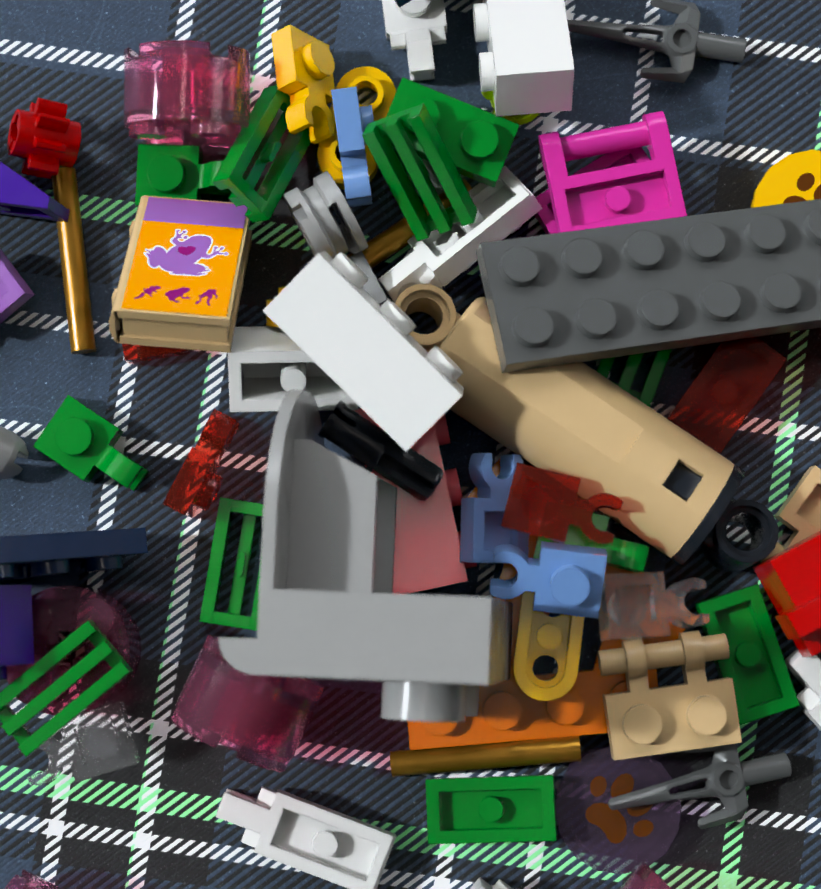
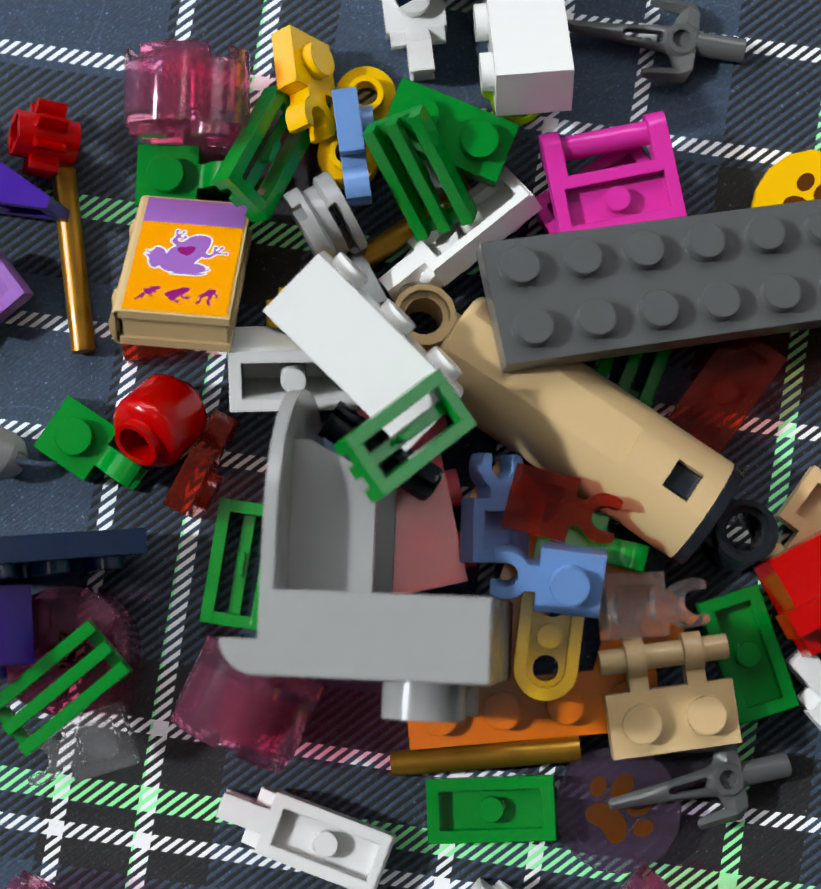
none -> red head [113,374,207,468]
none -> green tile [333,369,477,503]

